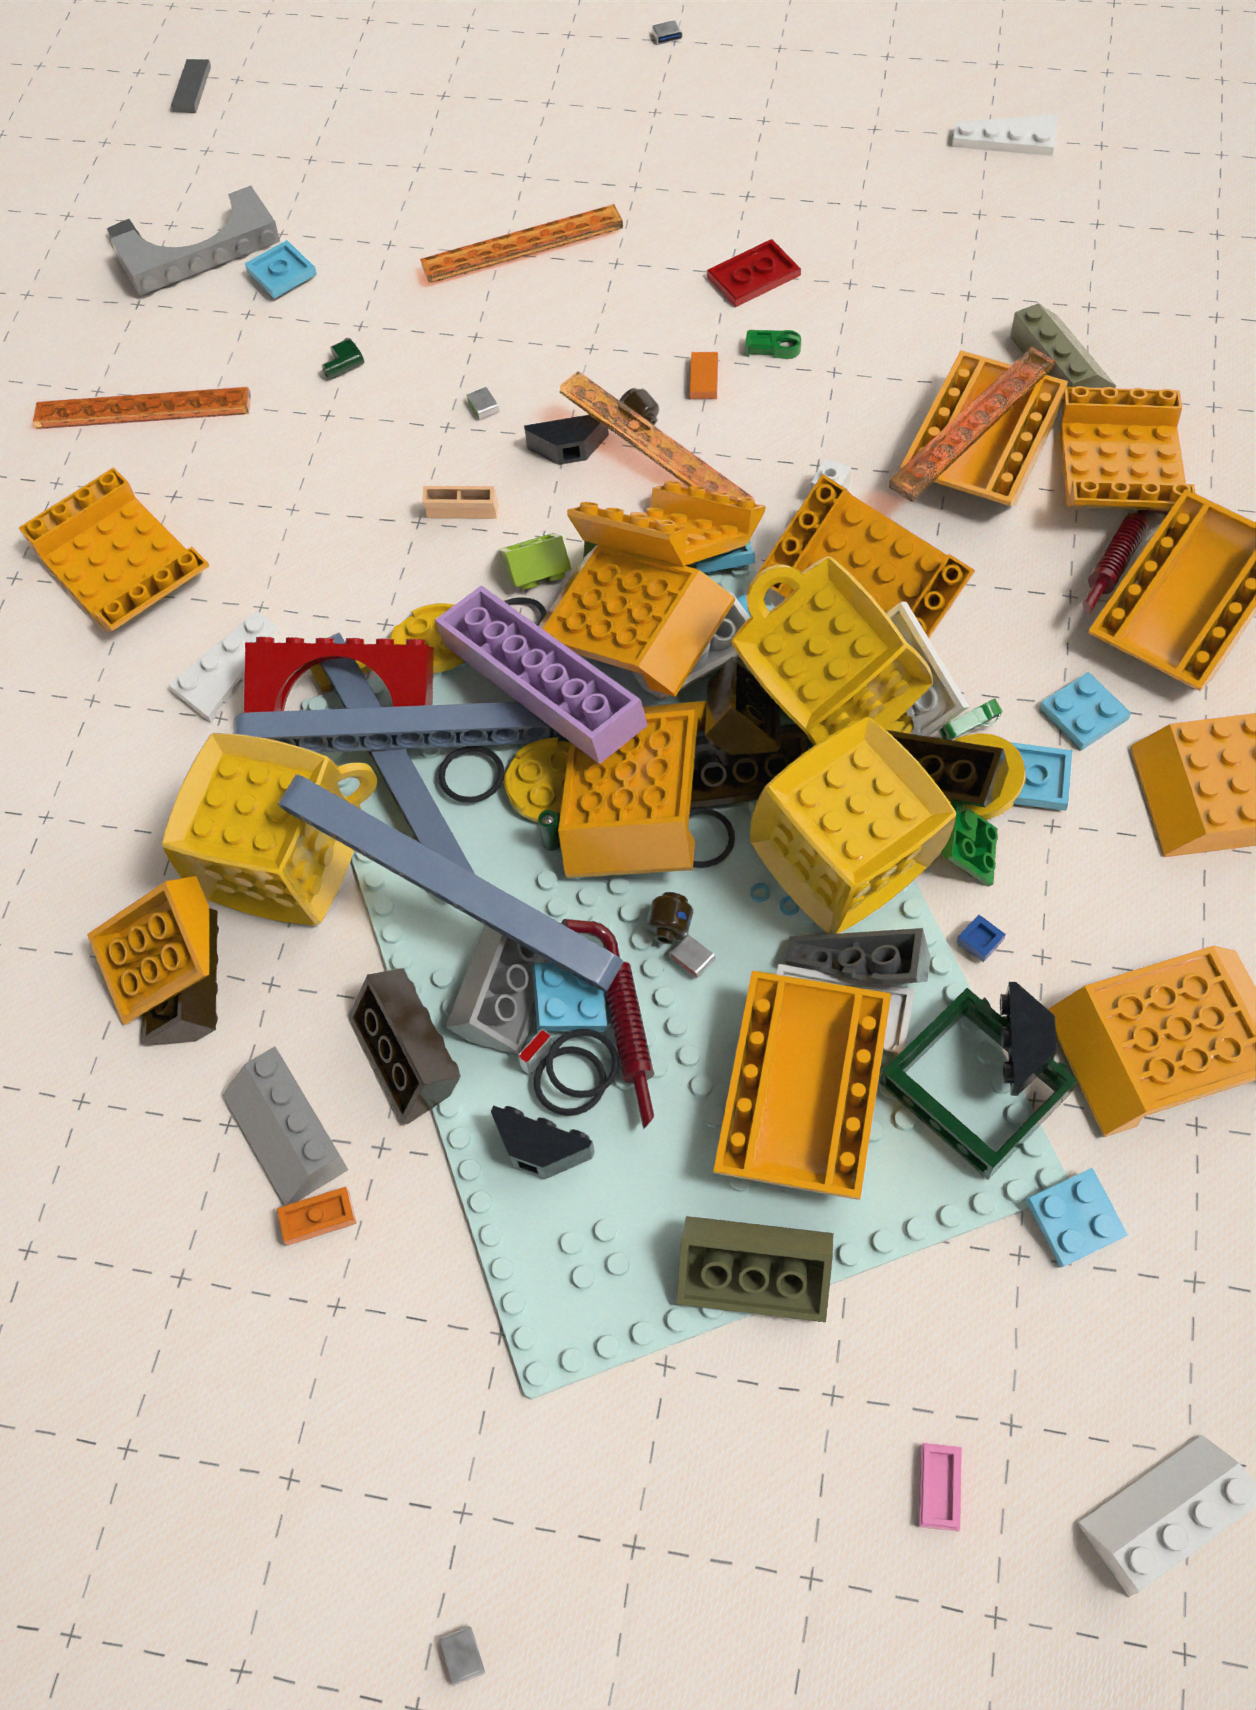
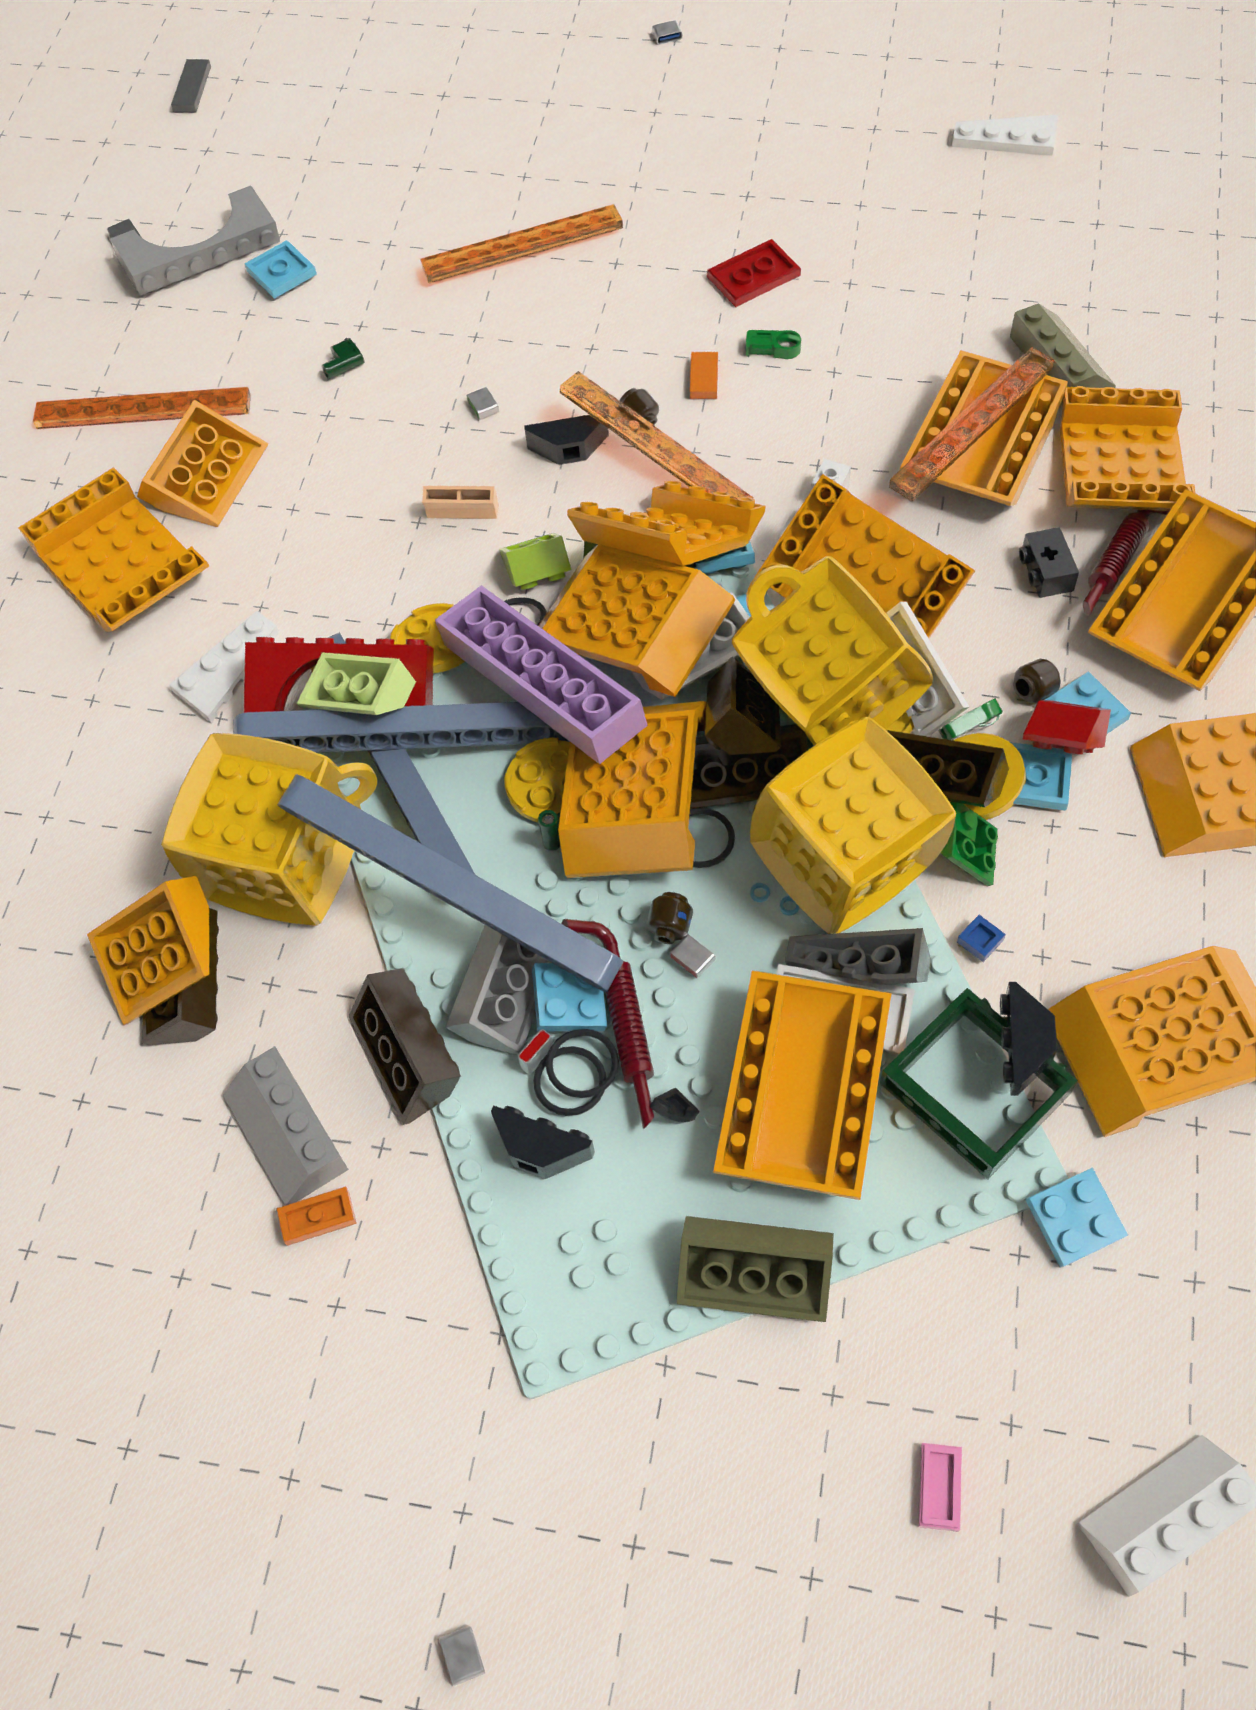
black tyre [438,746,505,803] -> none
none -> light orange slope [137,400,268,527]
none -> yellowish green slope [297,653,416,715]
none -> black tile [650,1088,700,1122]
none -> dark brown head [1013,658,1061,703]
none -> black brick [1019,527,1079,598]
none -> red slope [1022,700,1111,754]

